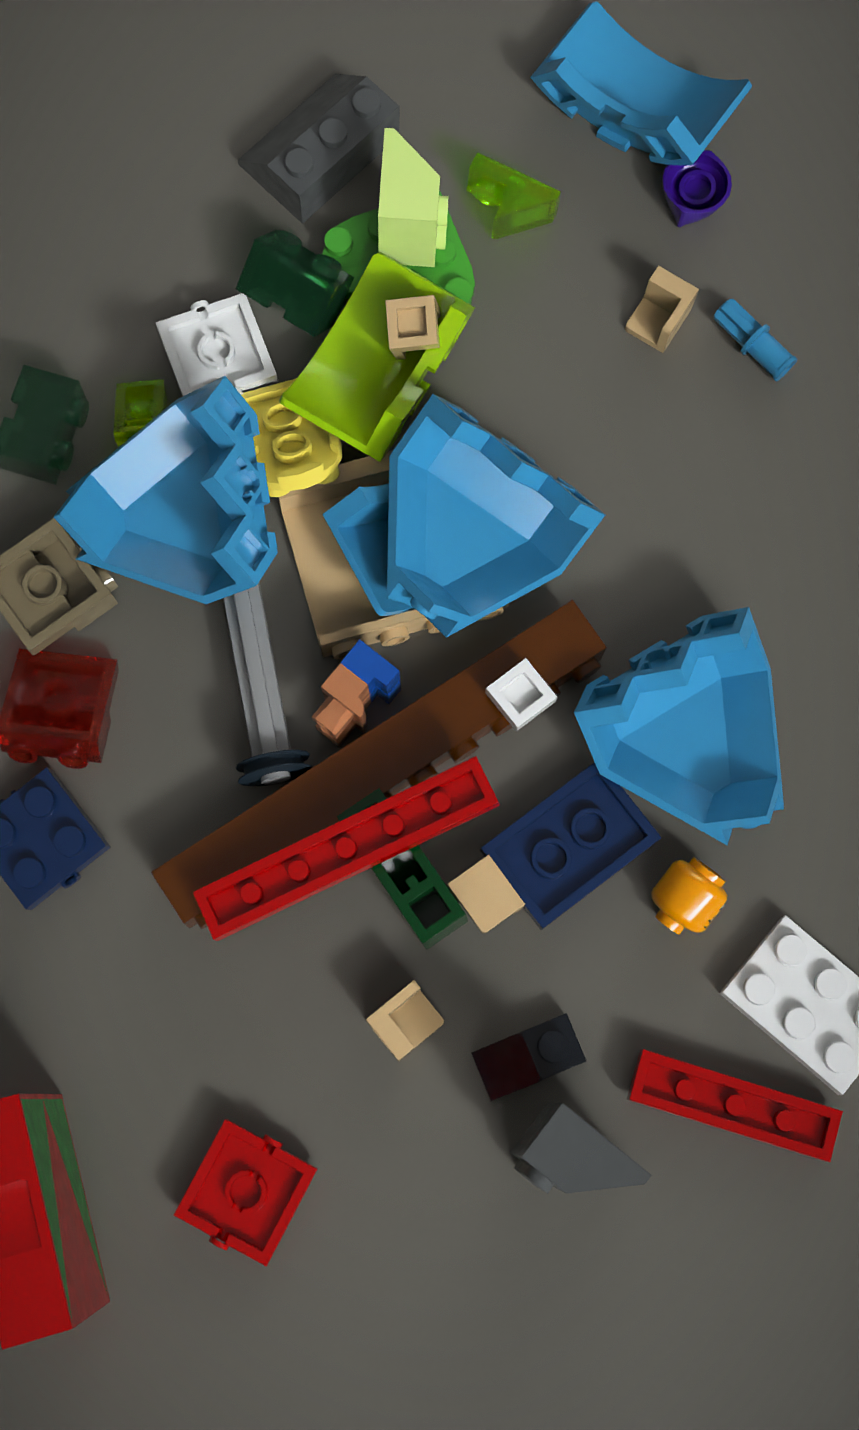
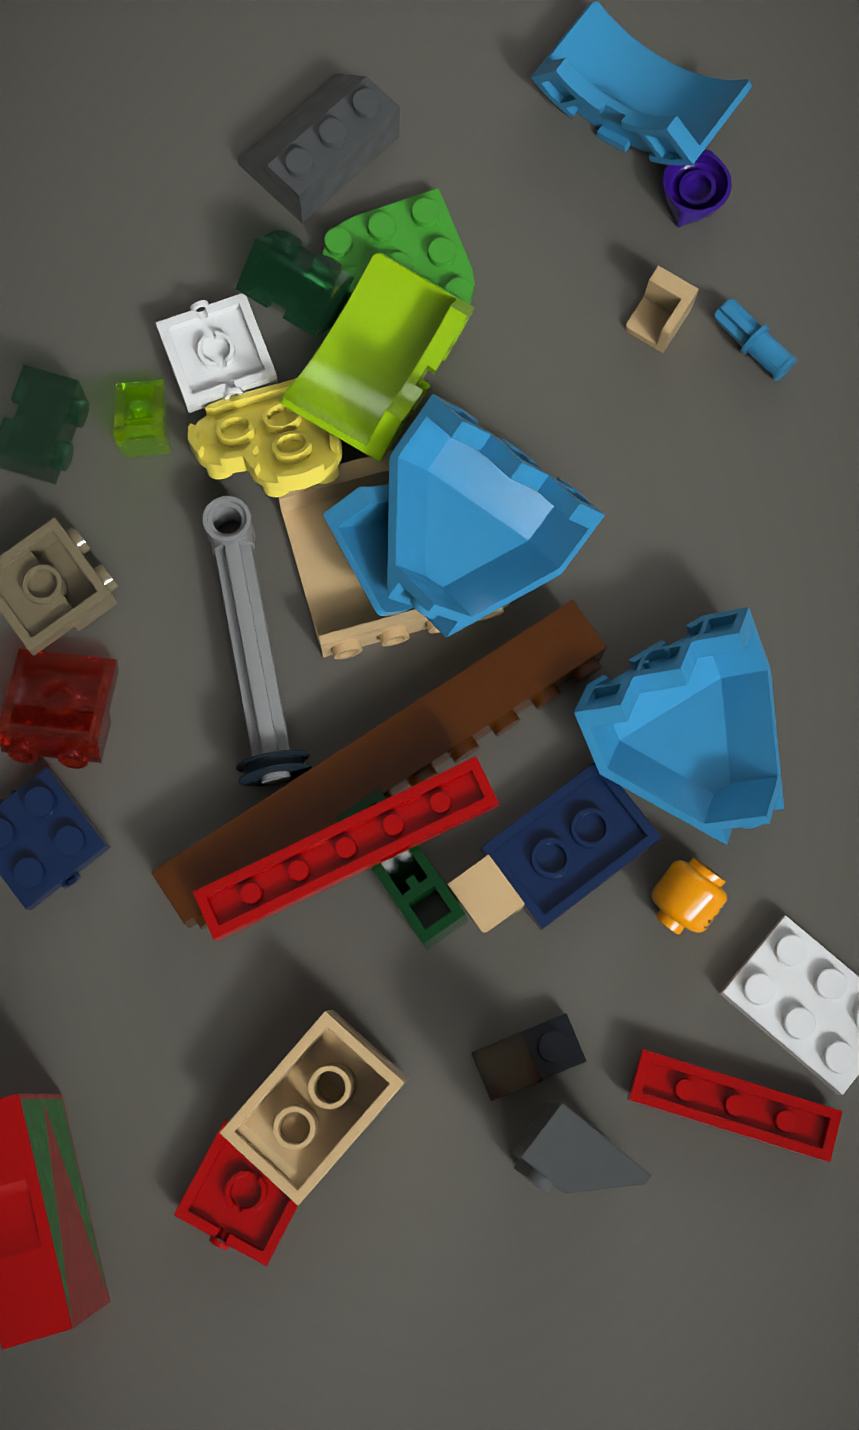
dark azure panel [54,376,278,604] -> none
nougat hips [312,639,401,747] -> none
tan panel [366,980,444,1062] -> none
yellowish green slope [378,128,449,267] -> none
tan panel [385,295,440,360] -> none
clear neon green slope [467,152,561,239] -> none
white plate [485,658,557,731] -> none
none -> tan slope [220,1009,409,1206]

